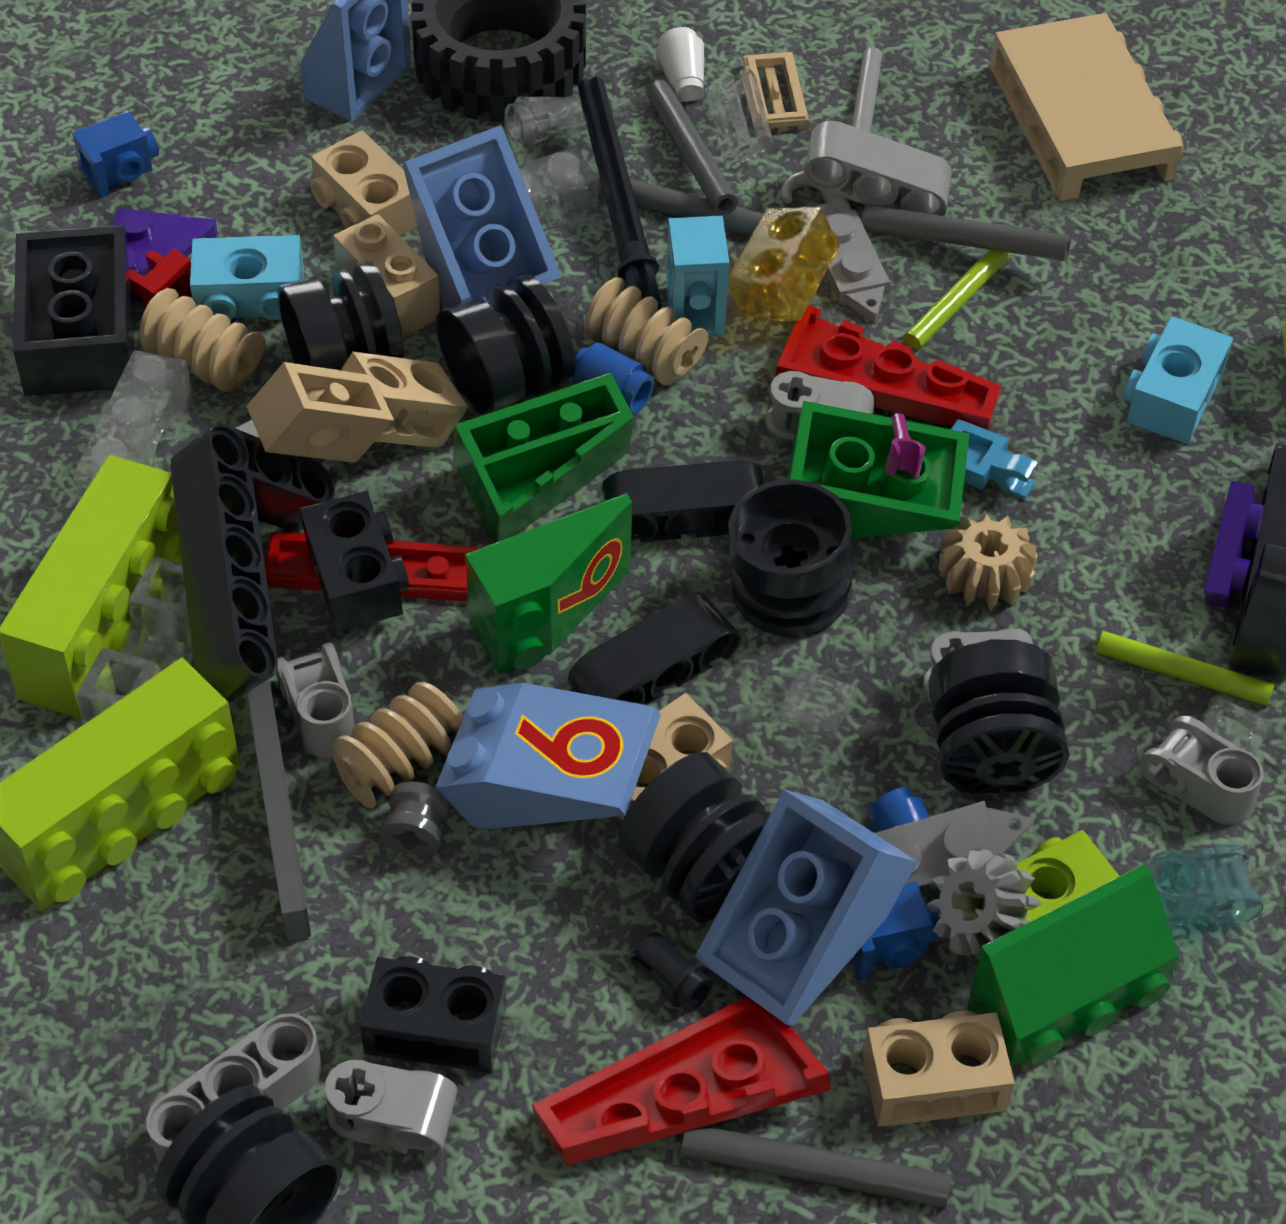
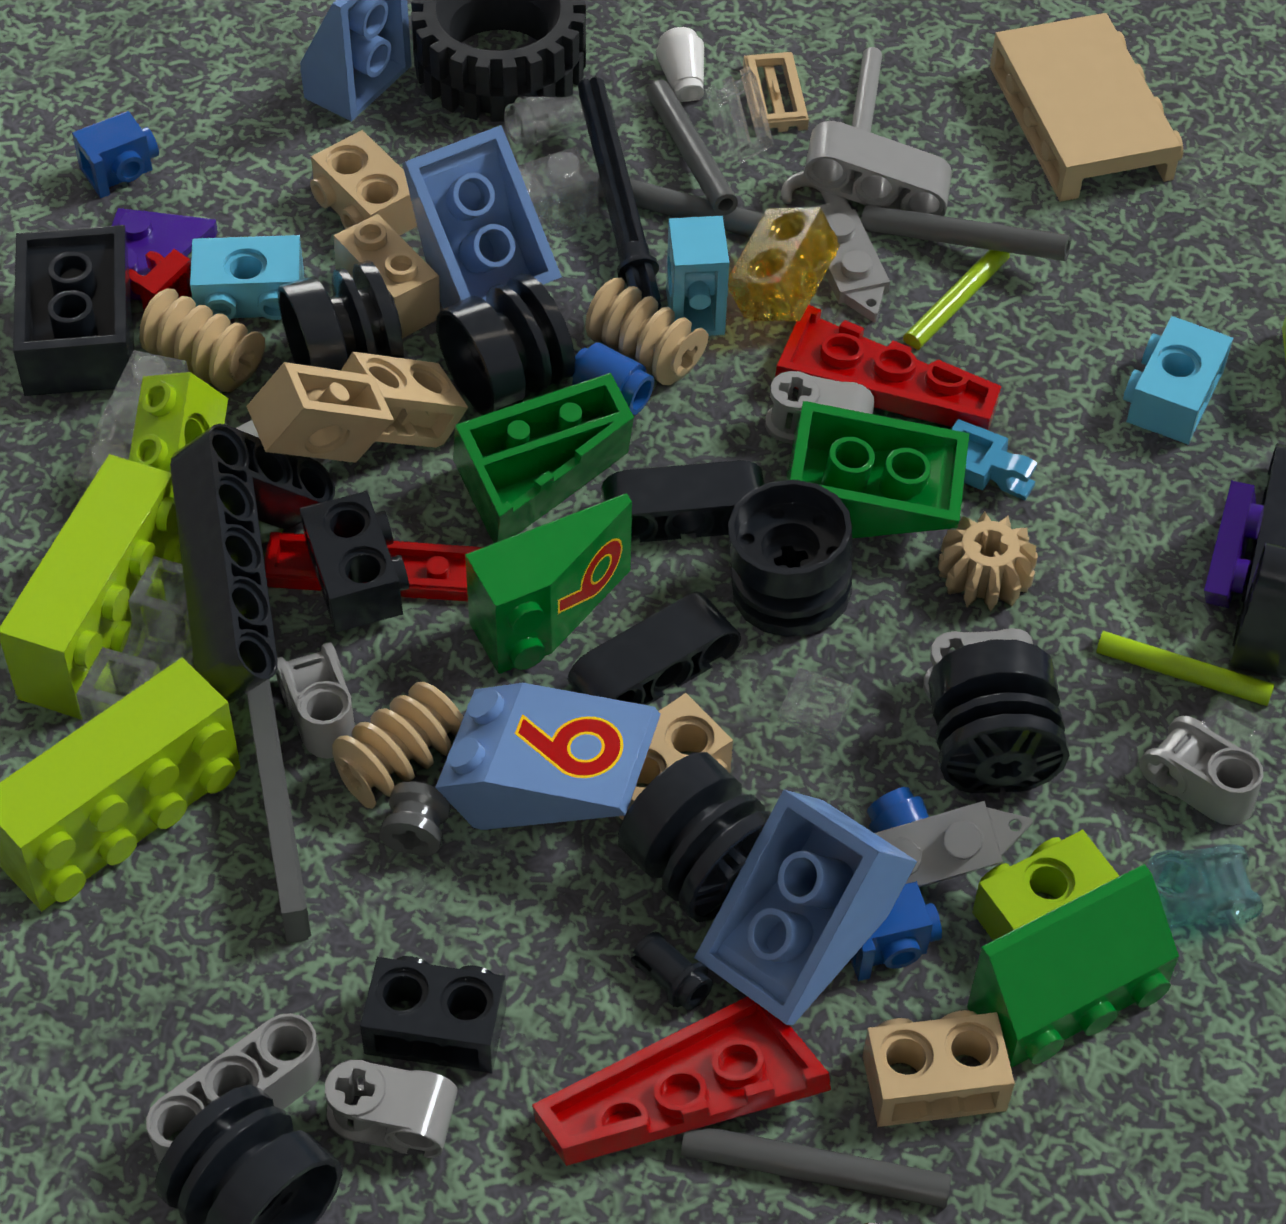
magenta hand [885,413,926,480] -> none
light grey gear [926,848,1042,959] -> none
none -> lime brick [129,372,228,473]

